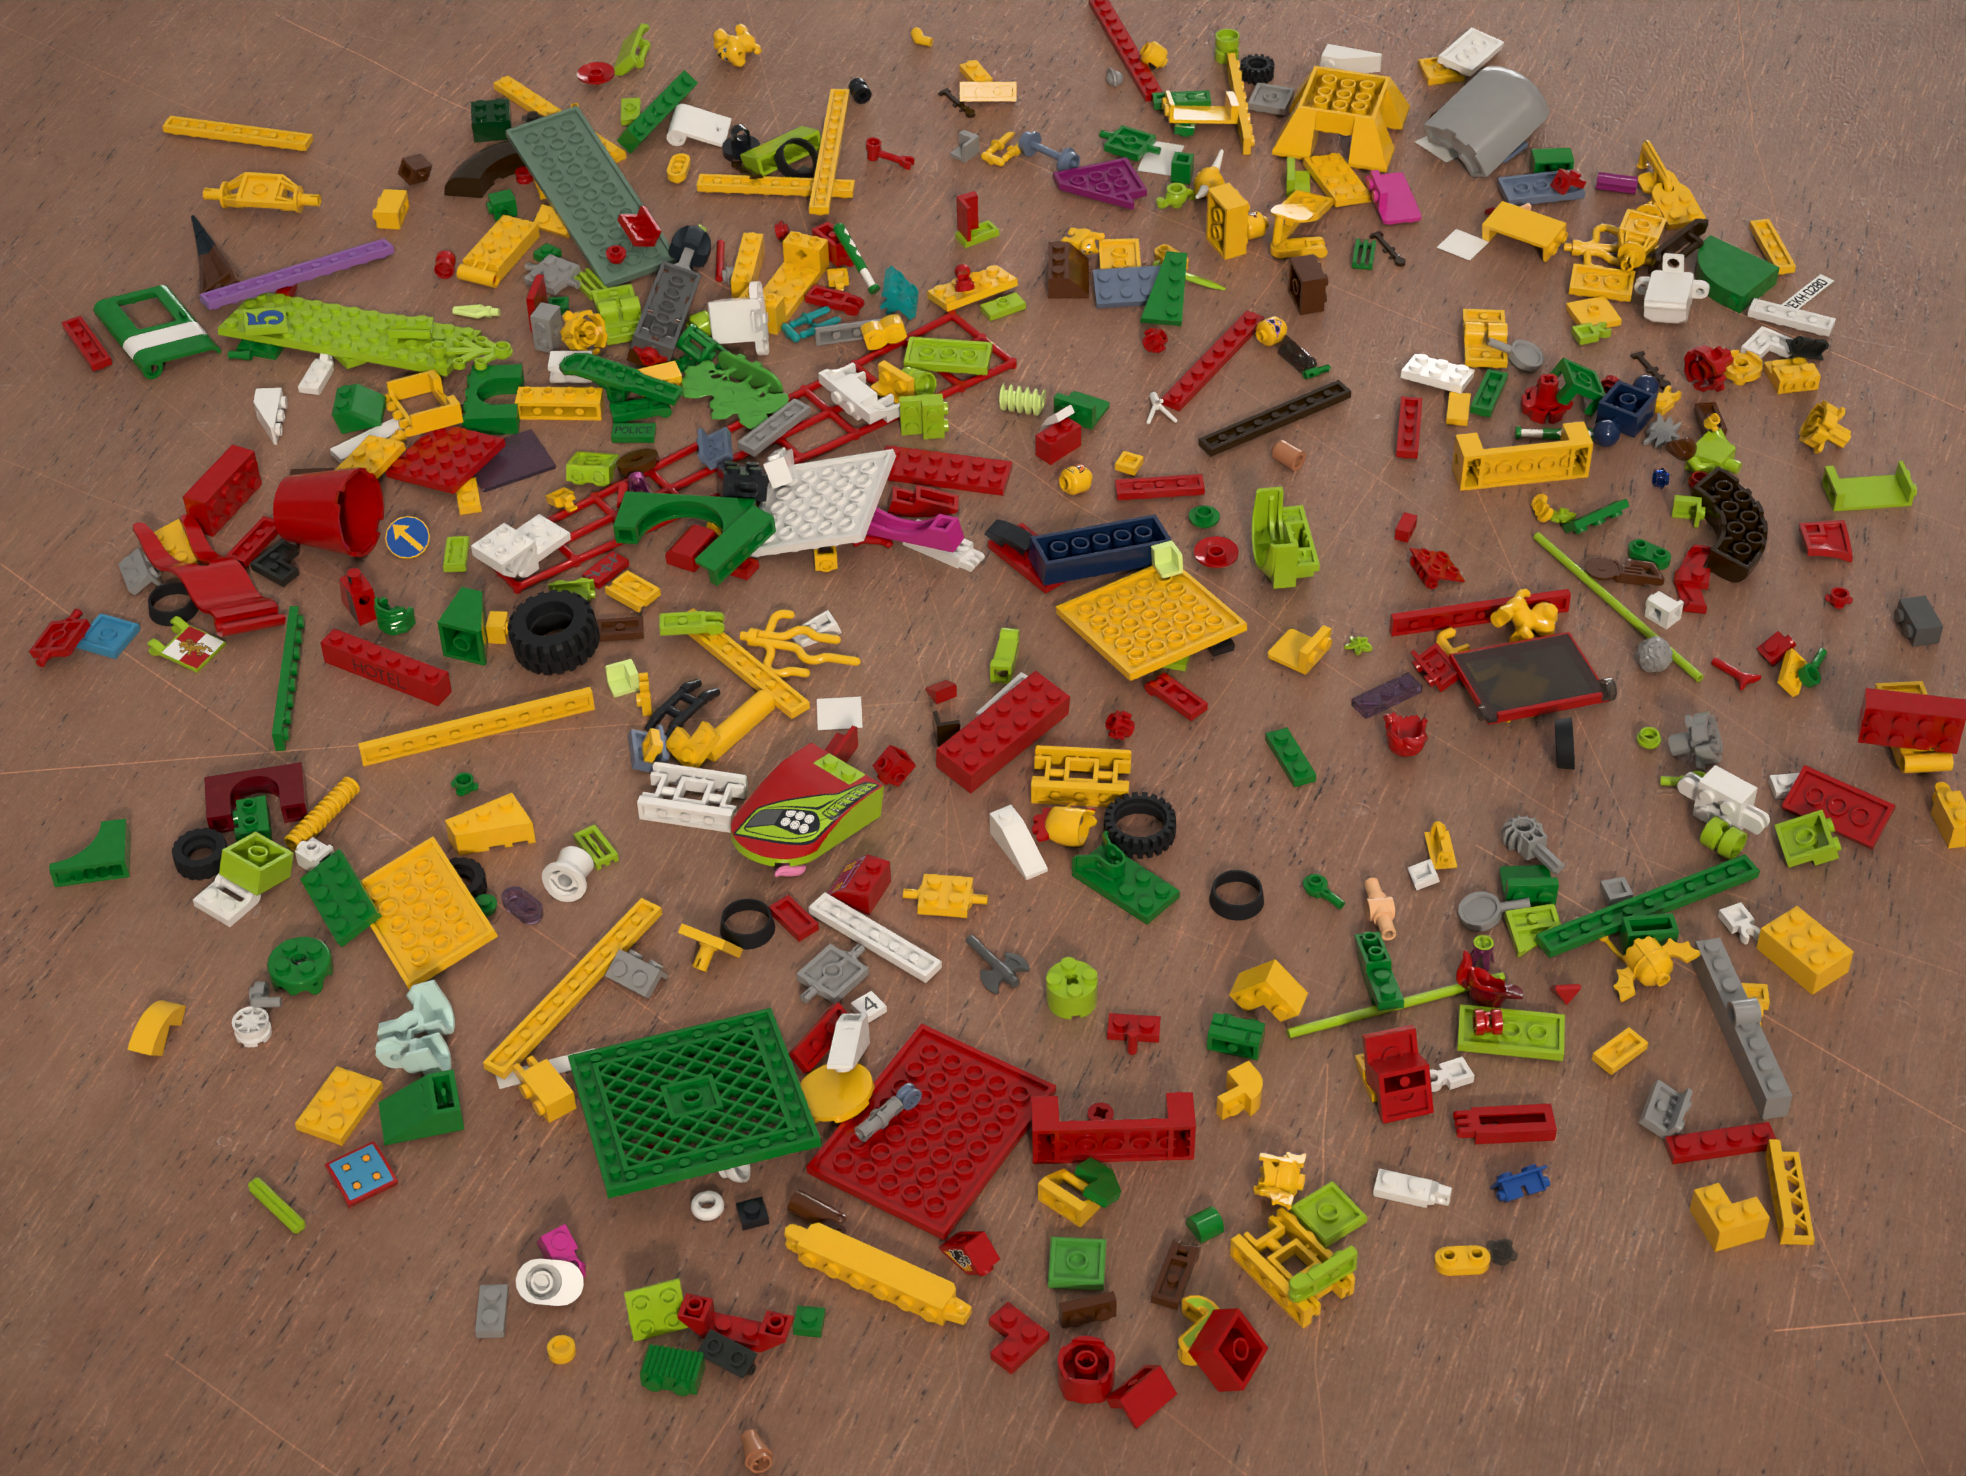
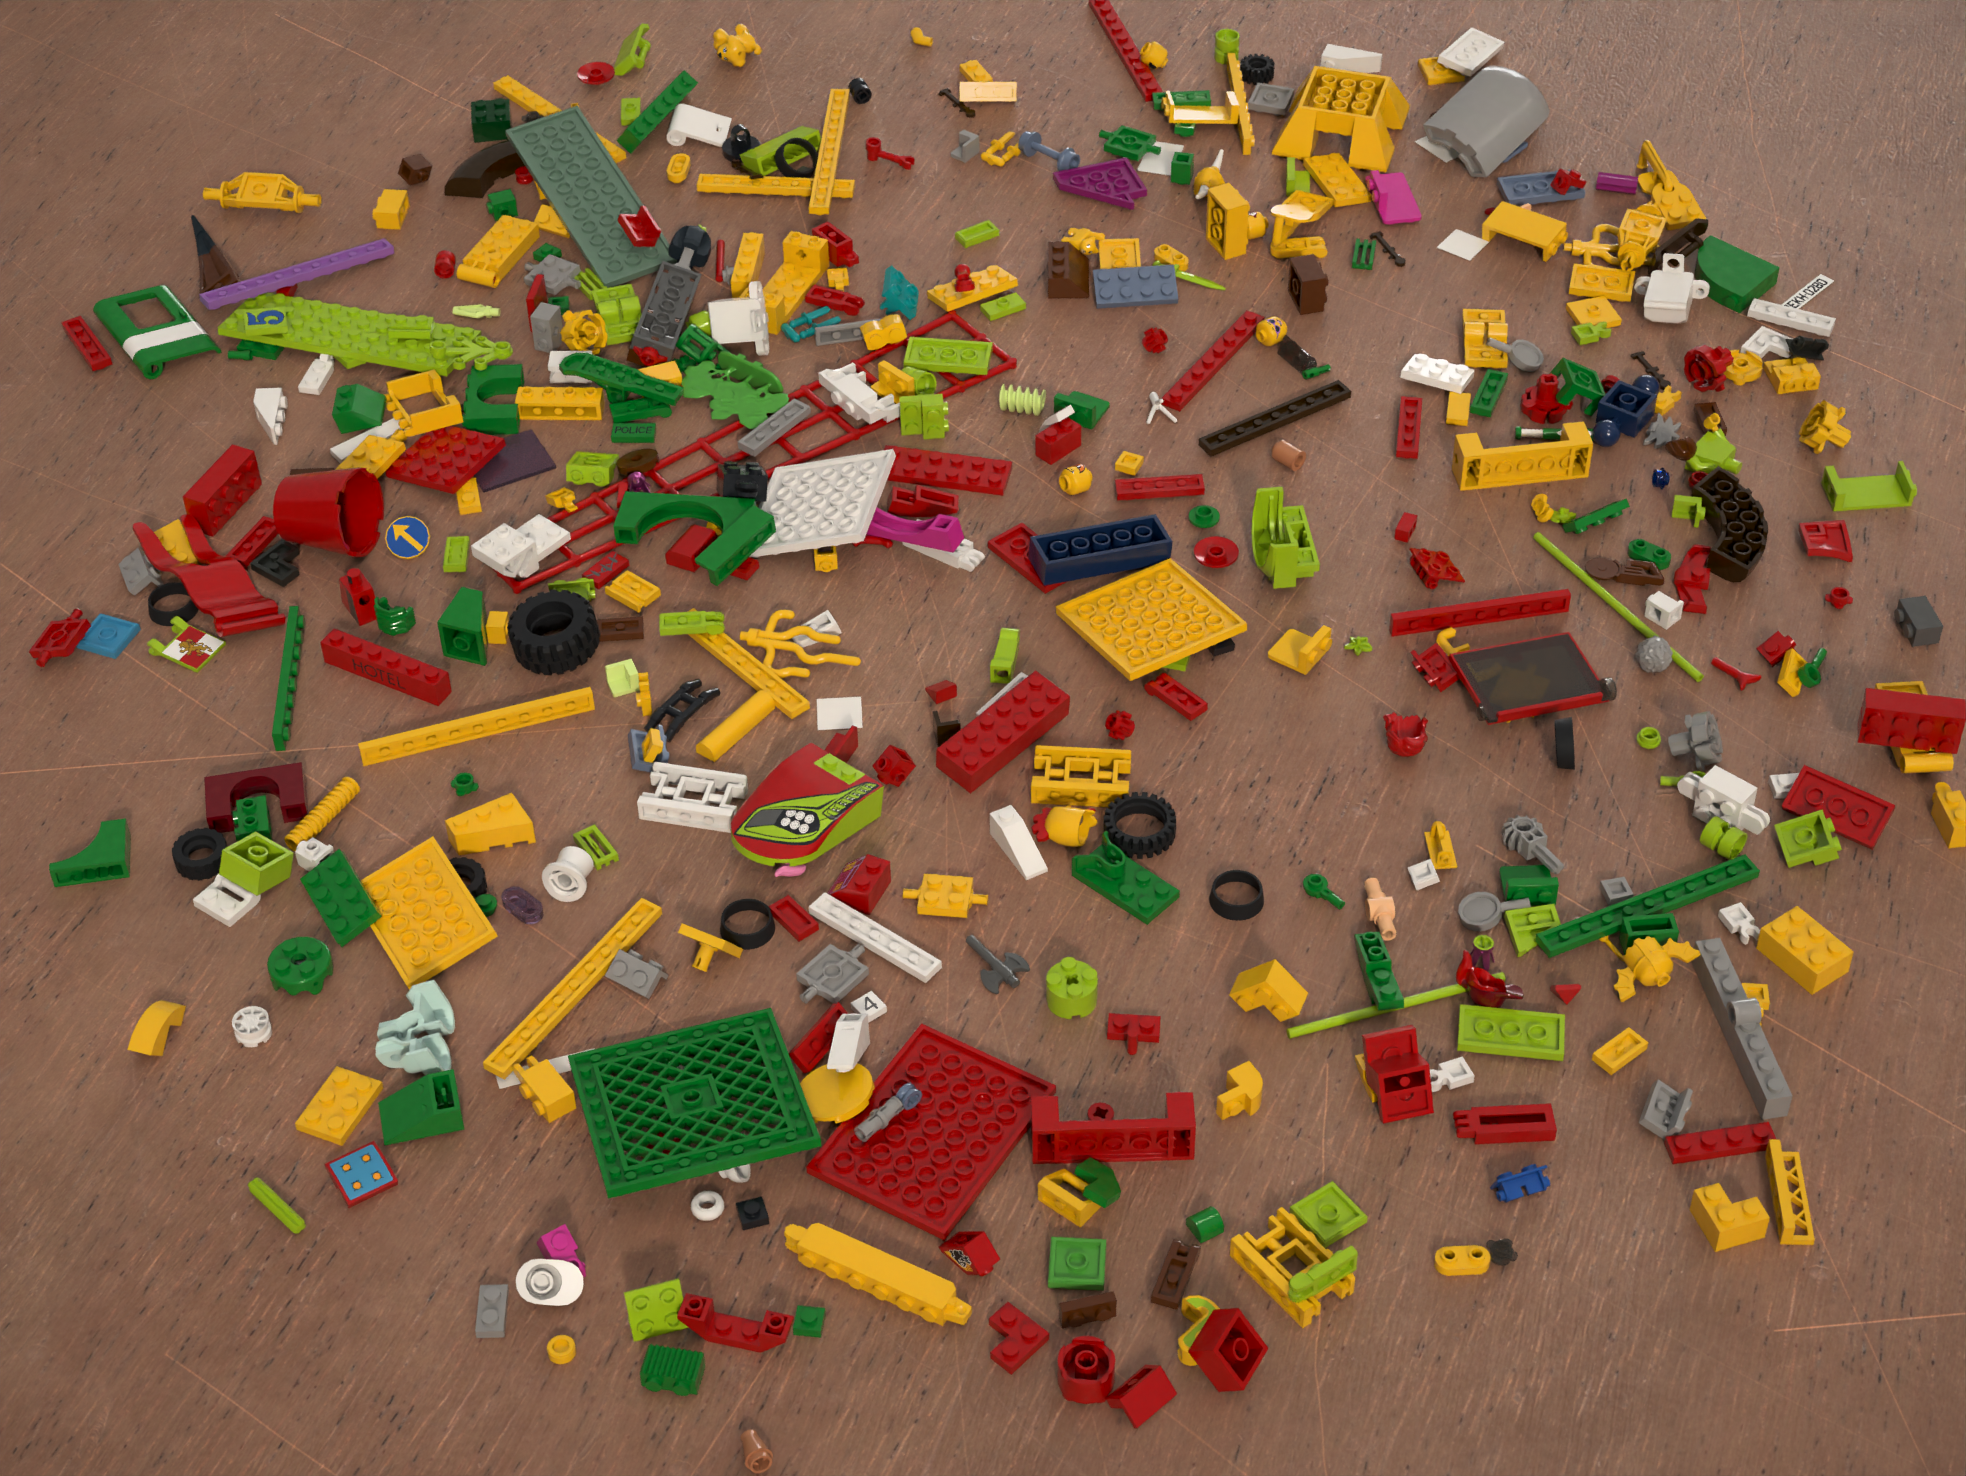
yellow plate [162,116,314,151] -> none
light grey plate [249,982,282,1007] -> none
red plate [606,245,626,264] -> none
yellow plate [666,721,722,768] -> none
sand blue bracket [696,427,733,470] -> none
pearl dark grey hinge [697,1329,758,1379] -> none
white slope [763,447,796,489] -> none
red plate [775,220,790,241] -> none
reddish brown piece [787,1190,847,1234] -> none
green piece [833,223,880,294] -> none
red panel [956,191,979,242] -> none
black slope [984,519,1034,556] -> none
light grey piece [1106,67,1123,87] -> none
green wing [1140,251,1187,326] -> none
yellowish green panel [1151,540,1183,578] -> none
lime piece [1156,183,1196,209] -> none
green brick [1207,1013,1266,1060] -> none
yellow helmet [1253,1152,1306,1210] -> none
green plate [1265,727,1317,787] -> none
clear purple plate [1351,672,1423,719] -> none
white hinge [1373,1168,1452,1208] -> none
red wheel [1472,1009,1503,1036] -> none
yellow animal [1490,588,1558,643] -> none
green brick [1530,147,1574,174] -> none
yellow plate [1749,219,1796,275] -> none

